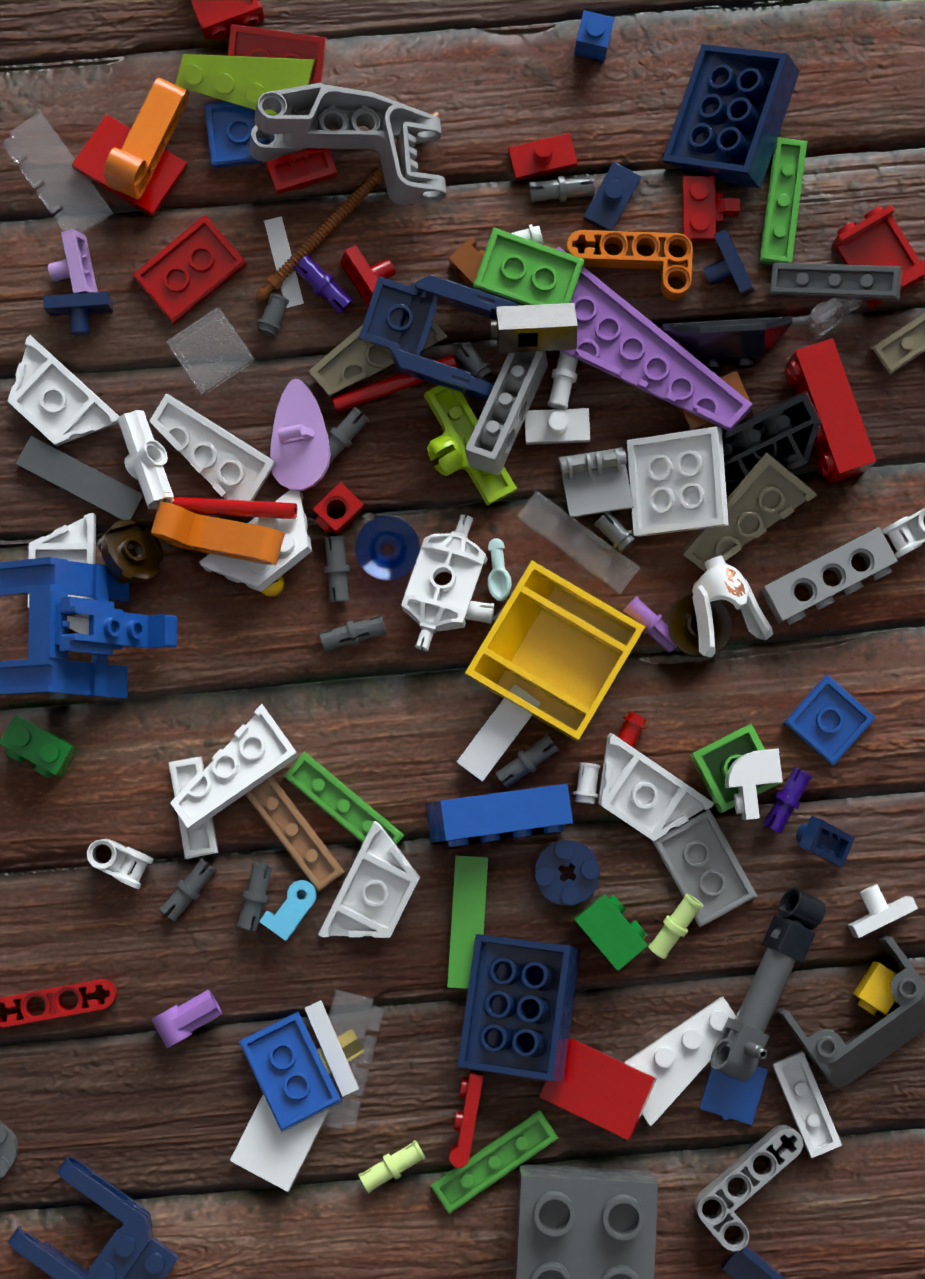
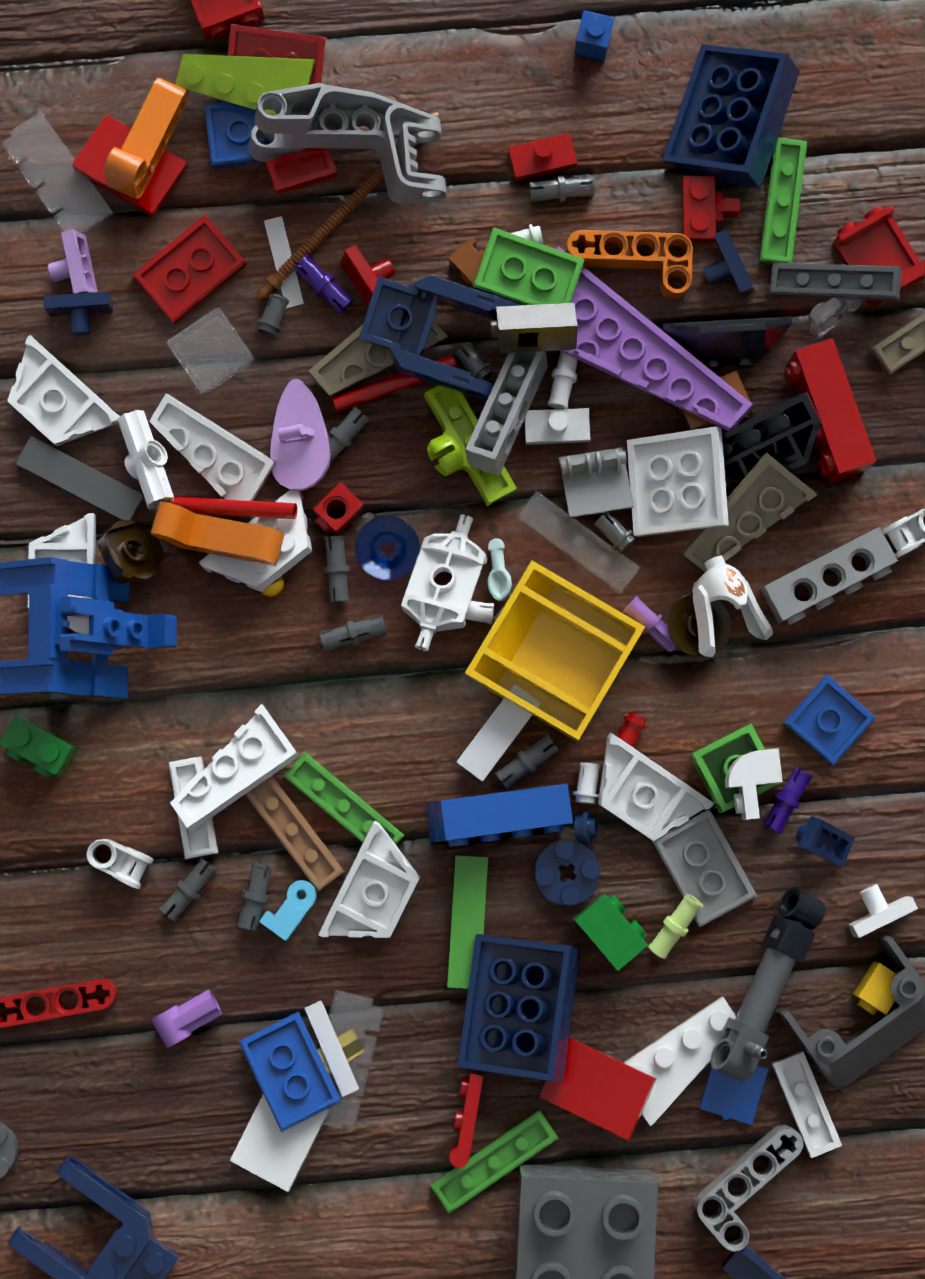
yellowish green pin [358,1140,426,1193] -> none
dark blue tile [583,162,642,231] -> none
none -> dark blue plate [574,812,598,845]

